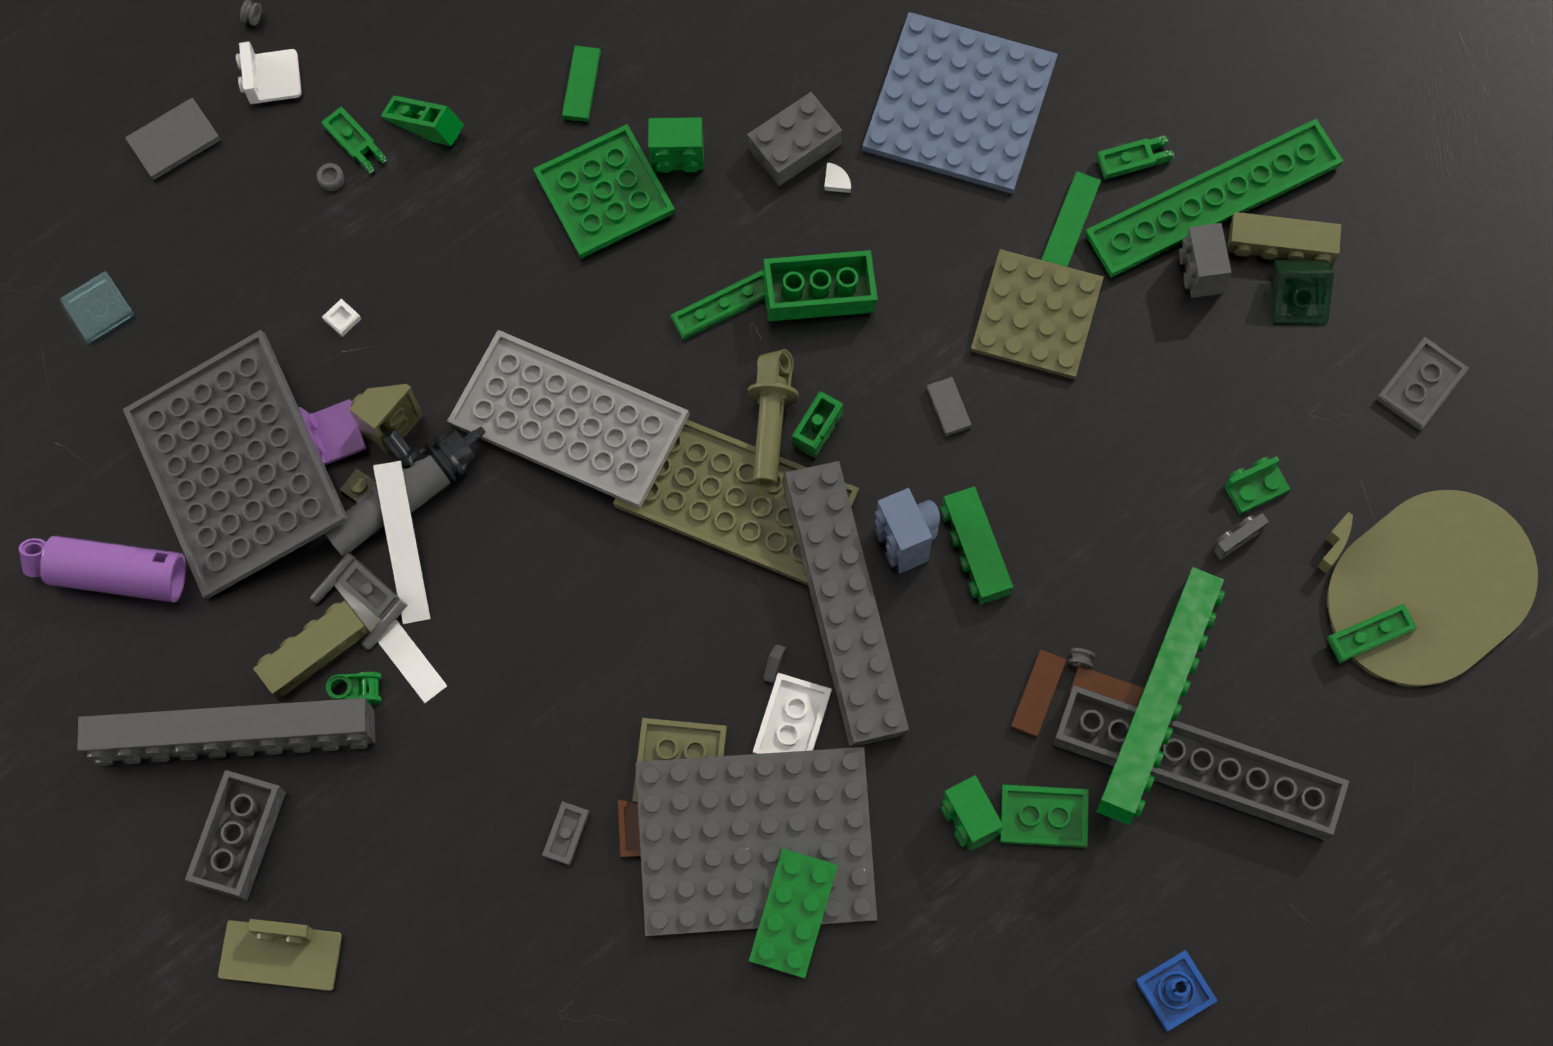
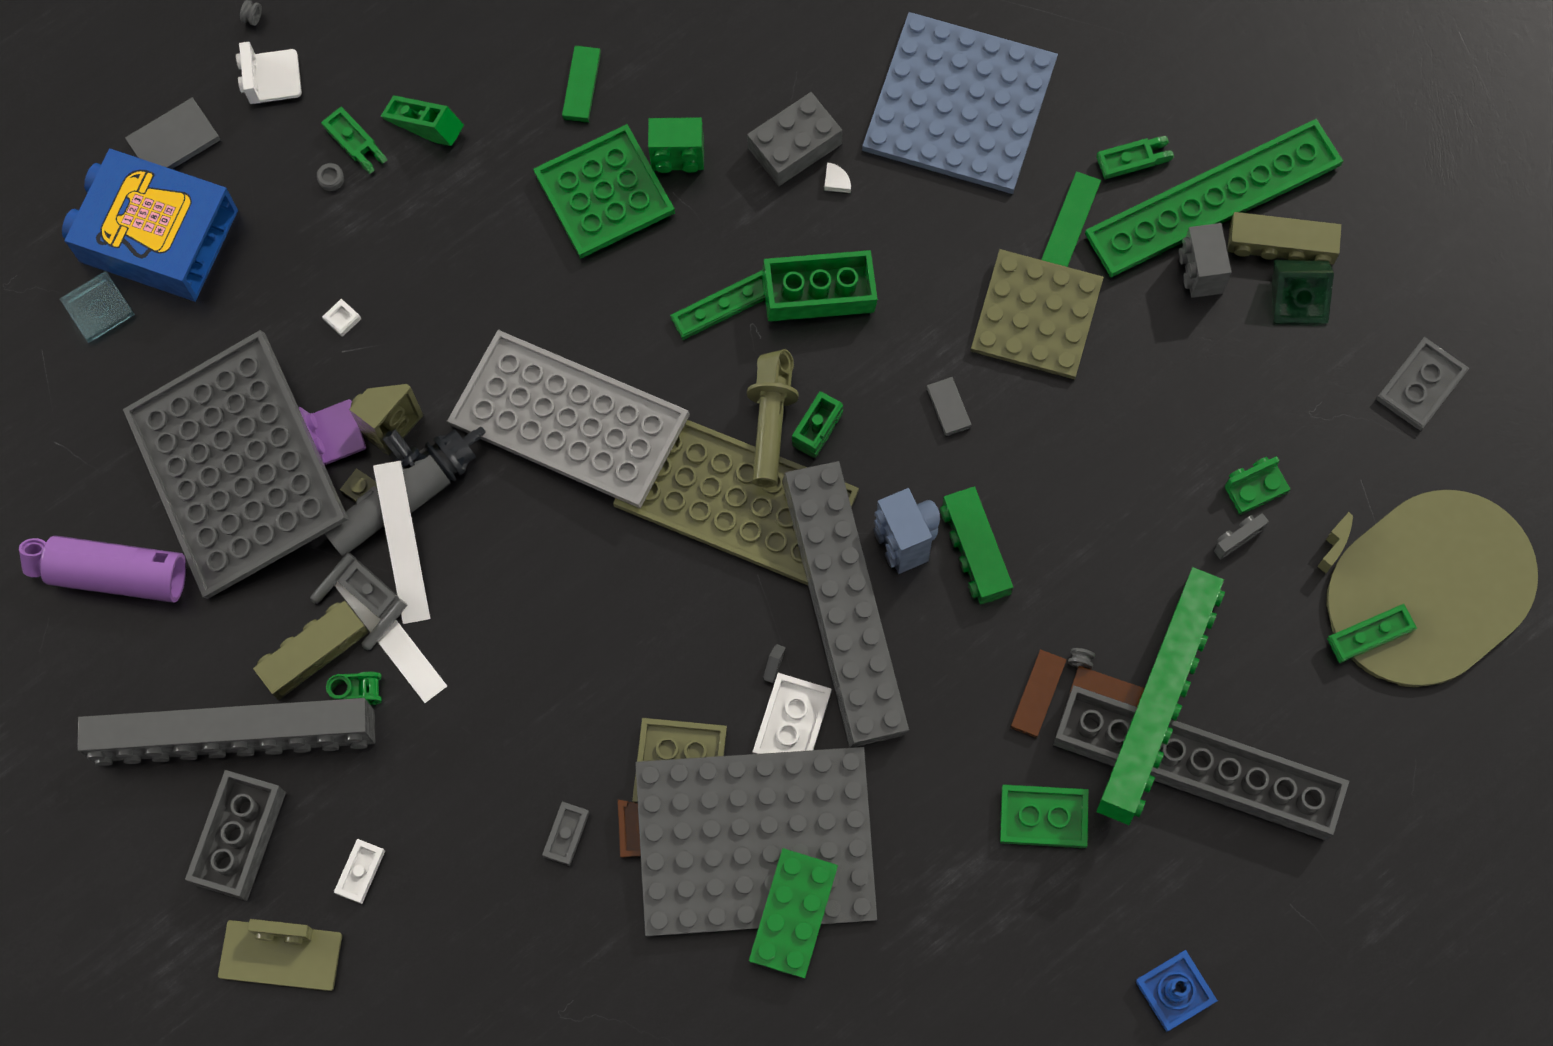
green brick [940,775,1004,852] -> none
none -> blue brick [62,148,238,302]
none -> white plate [334,839,385,904]

